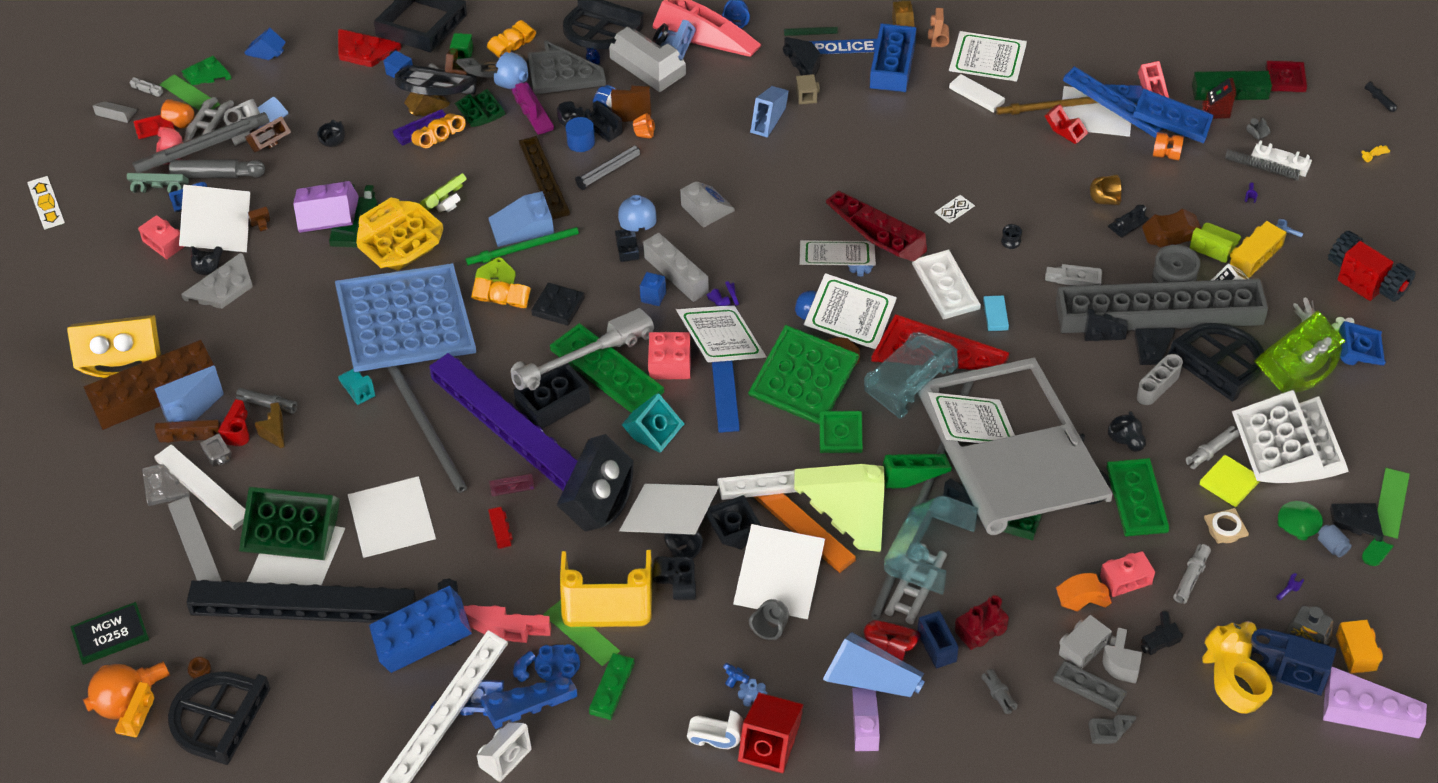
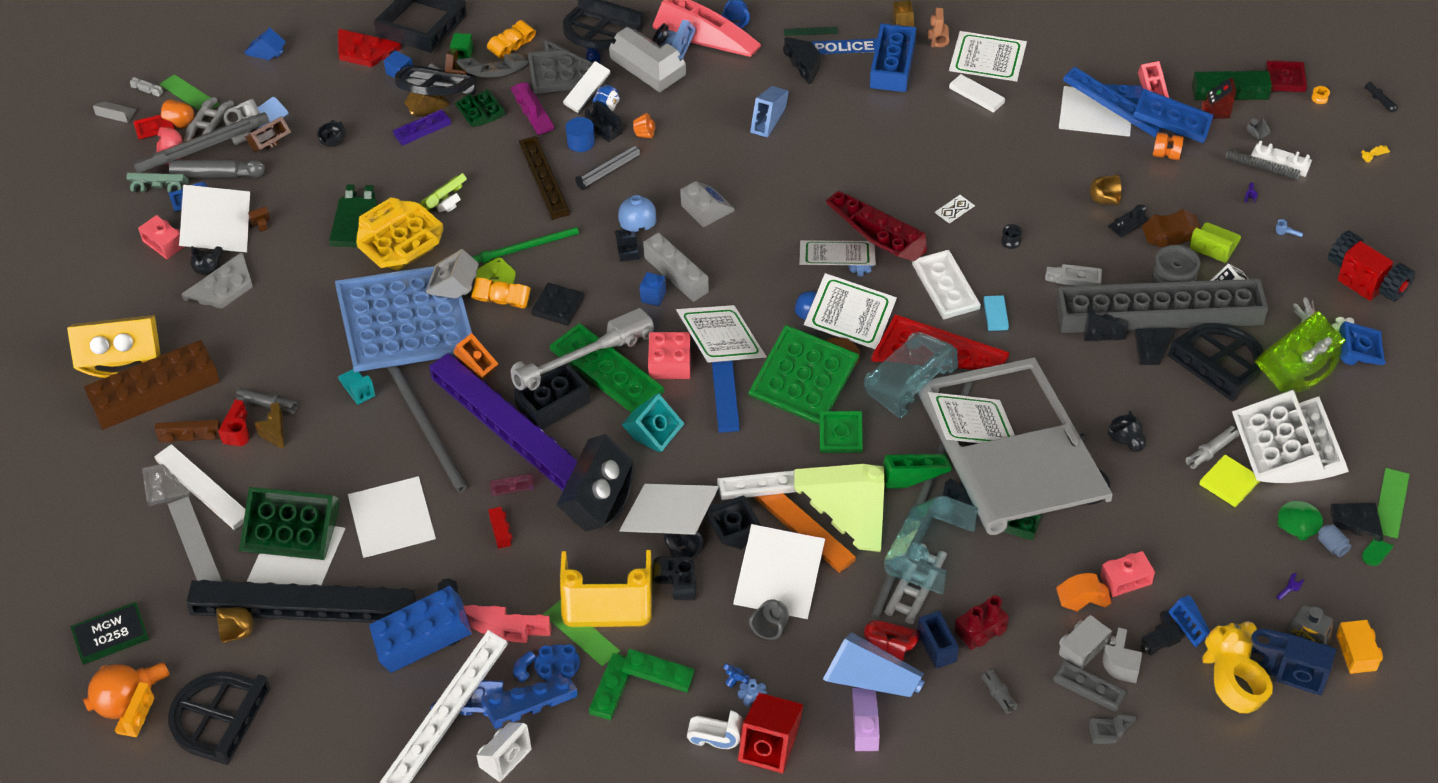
sticker [27,176,65,230] -> none
medium blue slope [155,365,224,422] -> none
green wing [182,56,231,85] -> none
reddish brown plate [188,657,211,679] -> none
flat silver bracket [200,434,232,467] -> none
slope [293,181,359,233] -> none
light orange piece [411,113,466,148] -> none
medium blue slope [489,191,554,247] -> none
medium blue cylinder [494,52,528,89] -> none
black hair [557,101,585,127] -> none
reddish brown slope [611,85,652,122] -> none
dark purple piece [706,281,739,306] -> none
dark tan brick [796,74,820,104] -> none
pearl gold bar [996,97,1098,115] -> none
red slope [1044,104,1088,144] -> none
green plate [1106,458,1169,537] -> none
light grey beam [1137,354,1183,405] -> none
light grey pin [1173,544,1211,604] -> none
tan piece [1204,508,1249,544] -> none
yellow brick [1230,221,1287,278] -> none
lavender wedge [1323,667,1427,738] -> none
none -> pearl gold hair [216,607,253,643]
none -> light grey slope [426,249,479,299]
none -> orange brick [453,333,498,380]
none -> white tile [563,61,610,114]
none -> green plate [622,649,695,693]
none -> blue slope [1168,595,1210,647]
none -> light orange bush [1311,86,1330,104]

